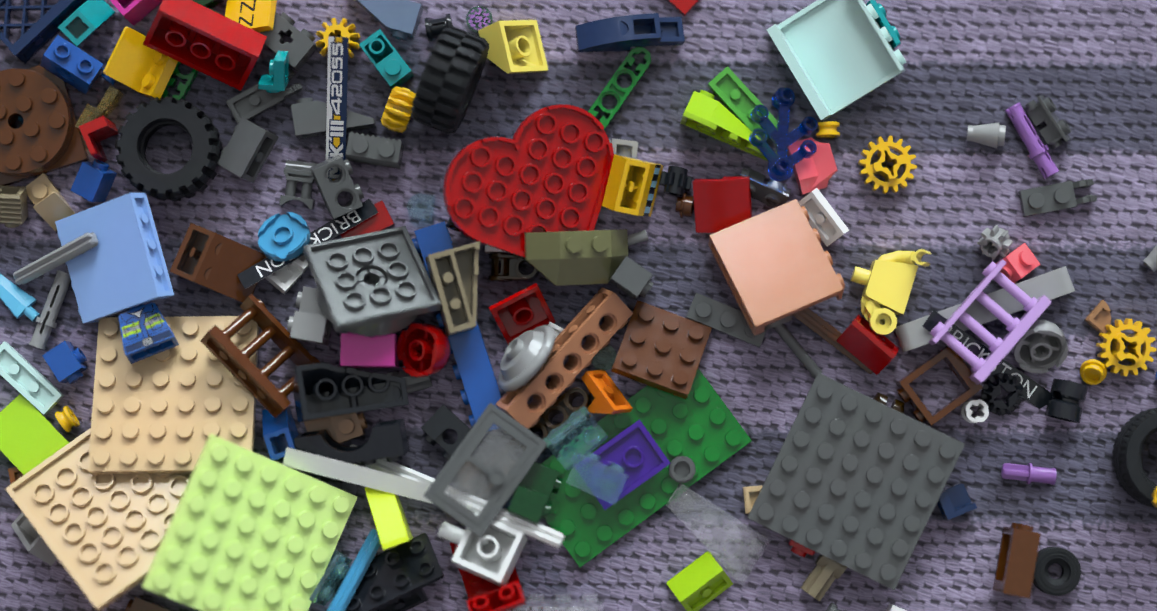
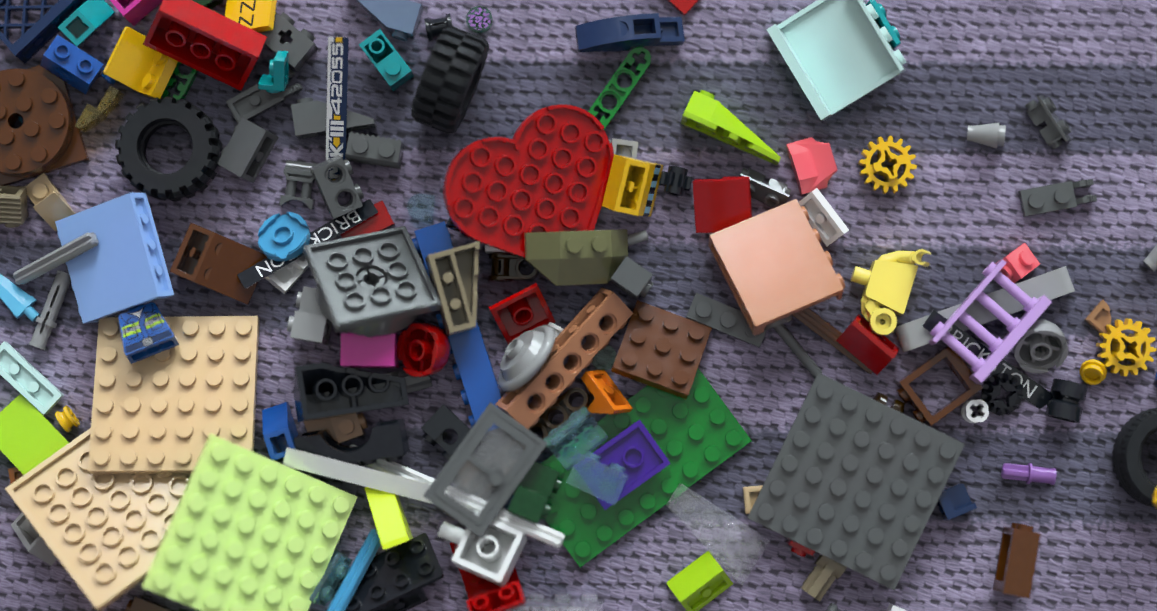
blue brick [42,341,88,384] -> none
blue brick [70,159,117,202] -> none
red panel [78,116,118,162] -> none
reddish brown fence [201,294,321,419] -> none
yellow gear [316,18,361,58] -> none
yellow gear [381,86,416,133] -> none
light yellow slope [478,20,548,74] -> none
dark grey tile [668,456,696,483] -> none
reddish brown plate [676,192,694,218] -> none
bright green plate [708,66,781,141] -> none
clear blue plant [749,87,818,181] -> none
yellow bush [816,121,840,138] -> none
light grey gear [977,225,1013,260] -> none
medium lavender pin [1005,102,1059,179] -> none
black tyre [1033,547,1081,596] -> none

